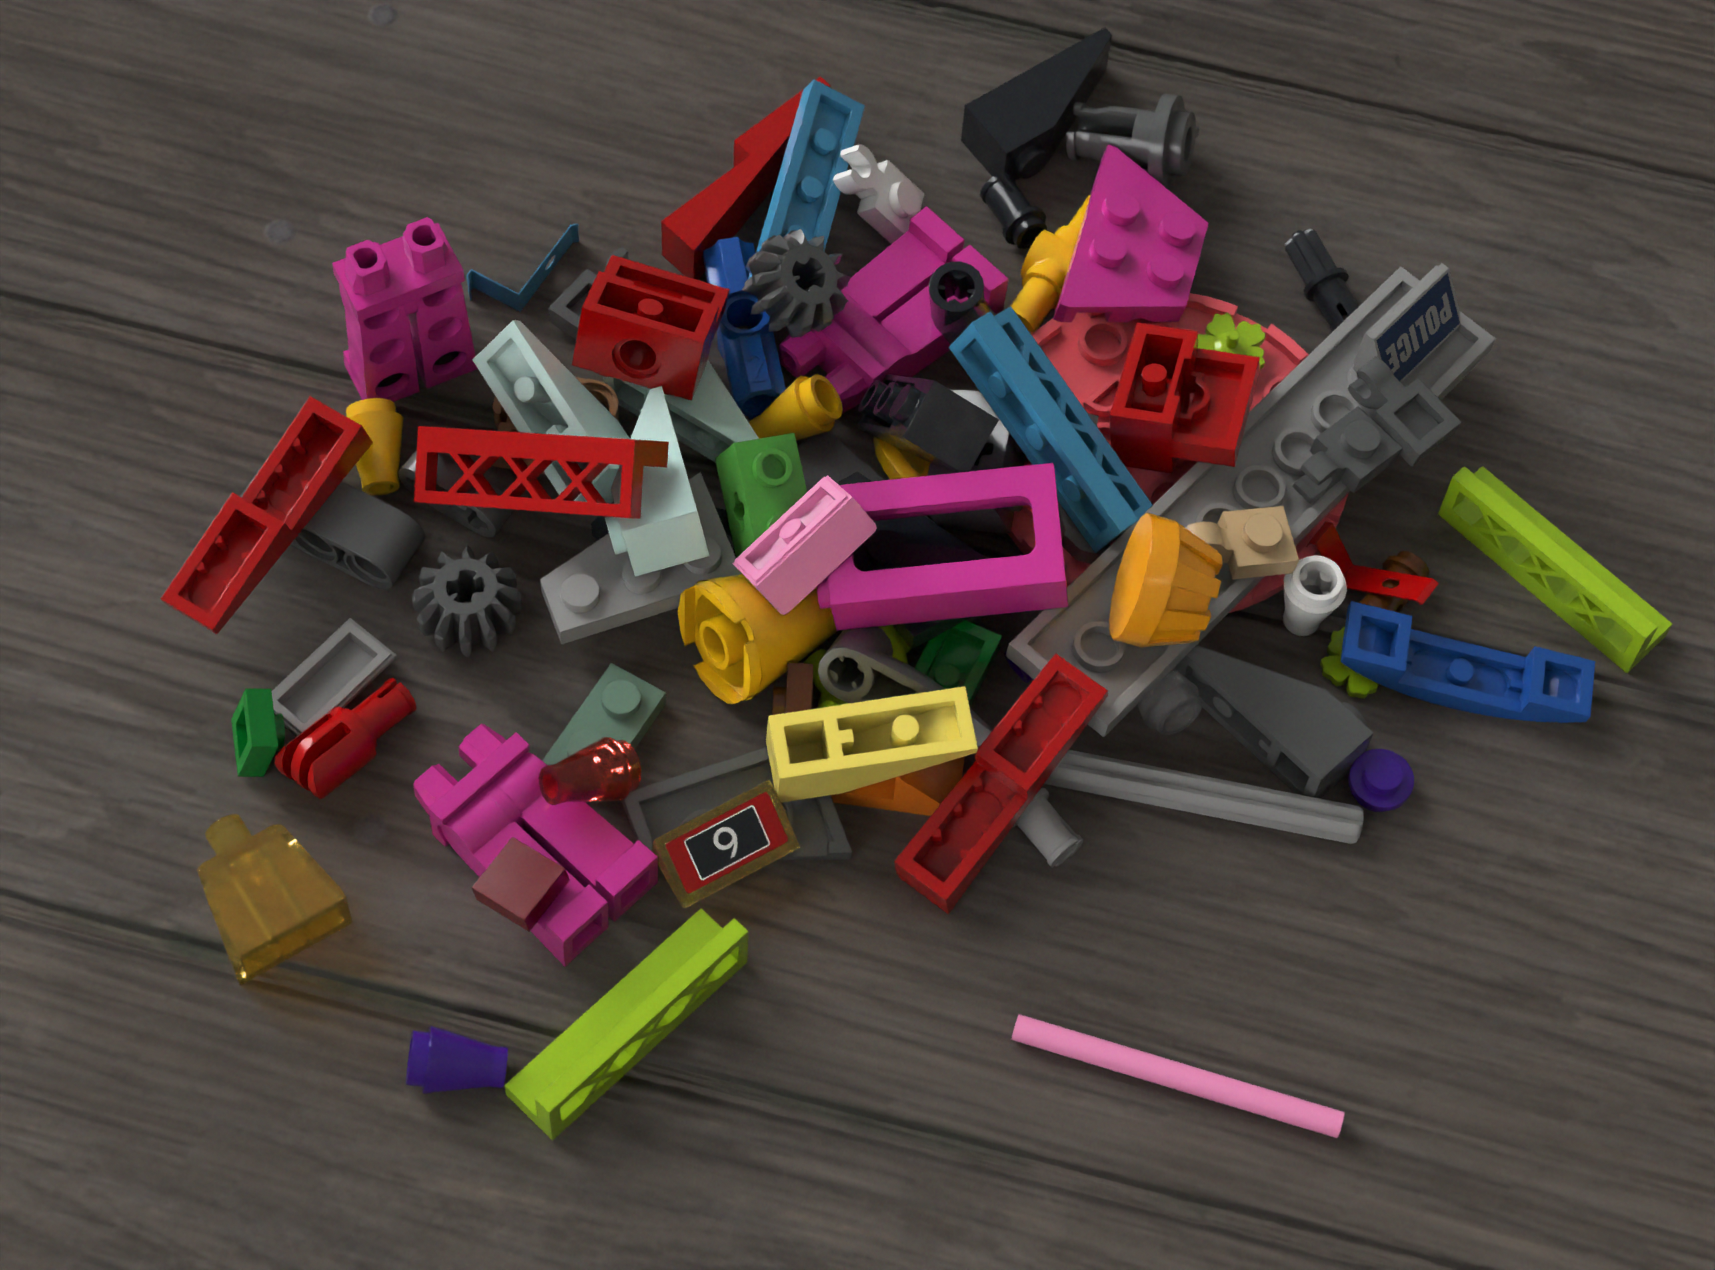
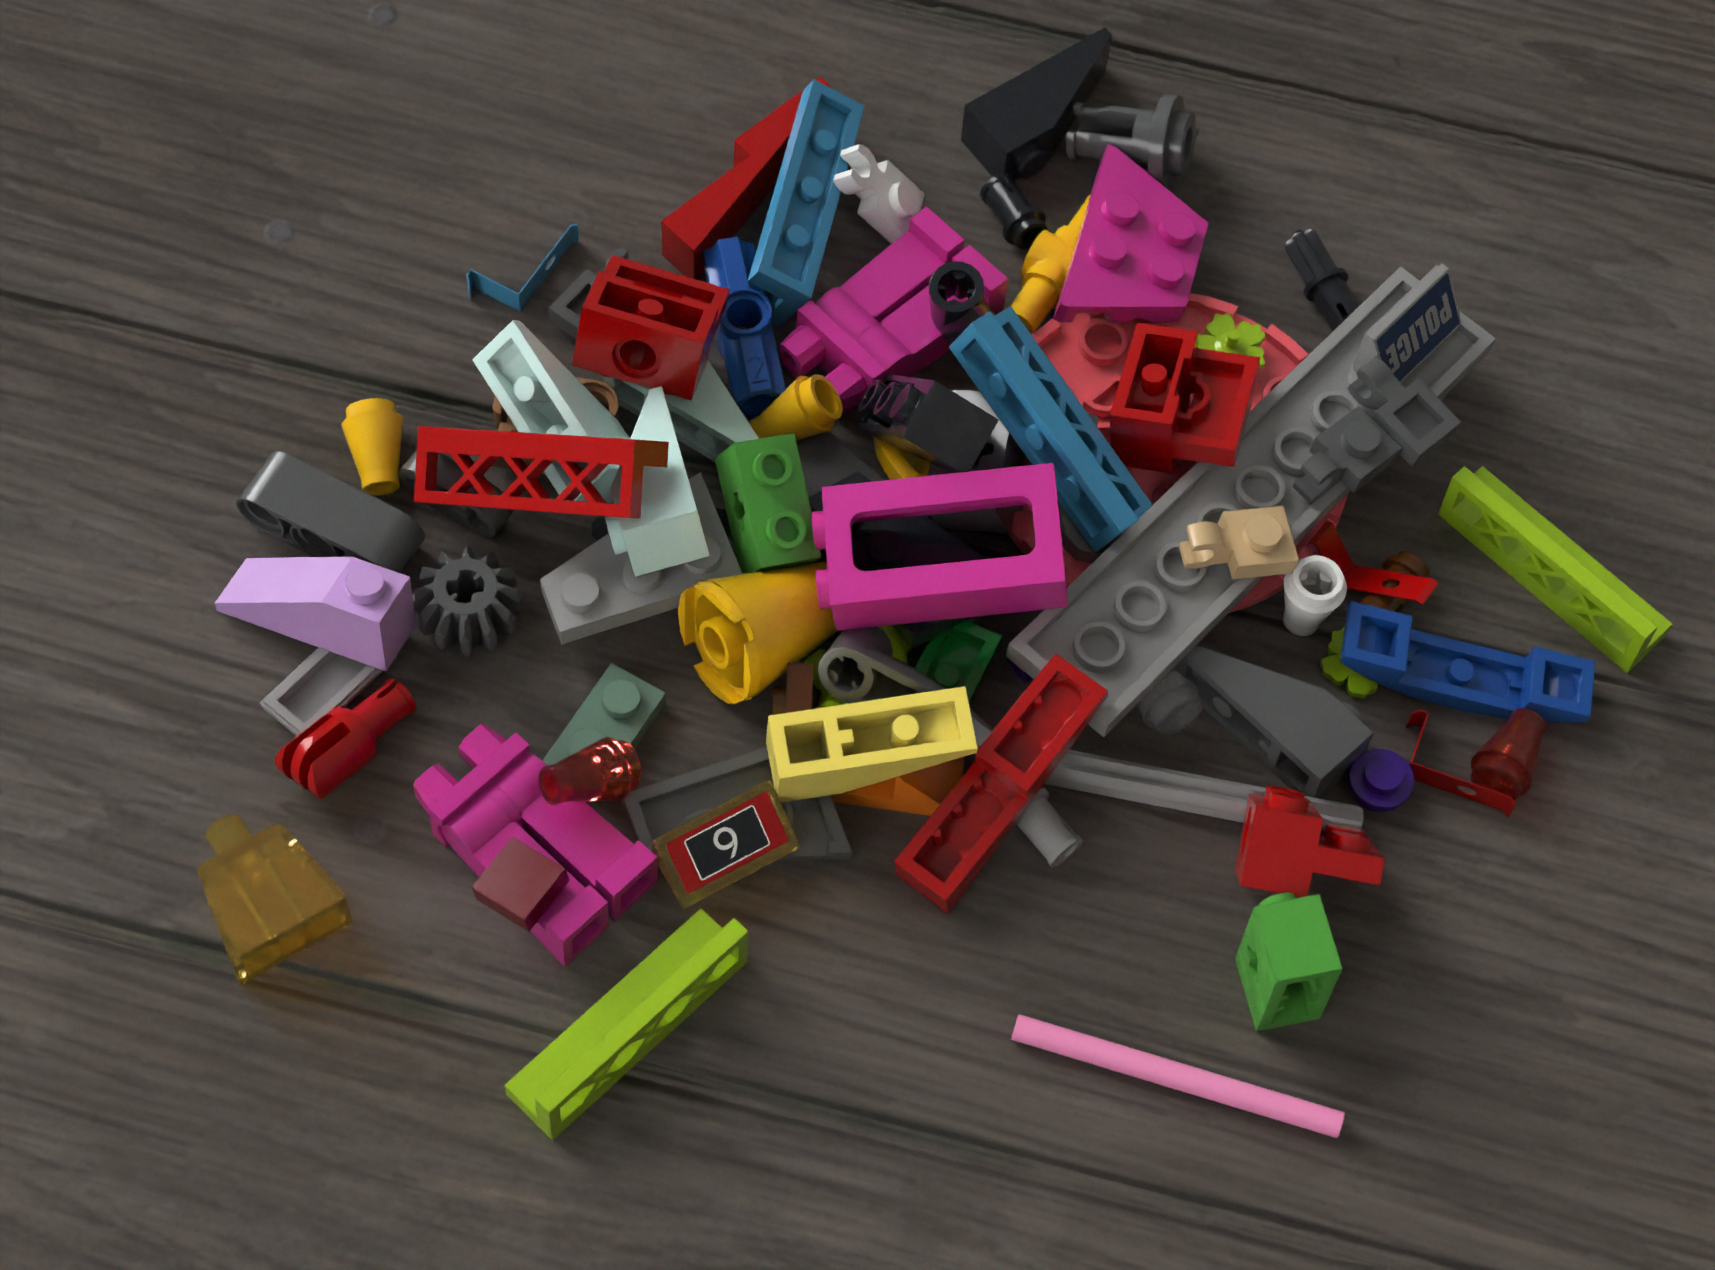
red slope [160,396,373,634] -> none
green plate [231,688,285,777] -> none
dark pink hips [332,217,478,402] -> none
dark purple cone [406,1025,508,1094] -> none
bright pink slope [733,475,877,615] -> none
dark grey gear [742,229,851,338] -> none
light orange piece [1109,513,1223,647] -> none
none -> lavender slope [215,557,416,671]
none -> red brick [1234,785,1385,898]
none -> bright green brick [1235,893,1343,1032]
none -> red piece [1405,709,1516,817]
none -> clear red cone [1471,708,1547,801]

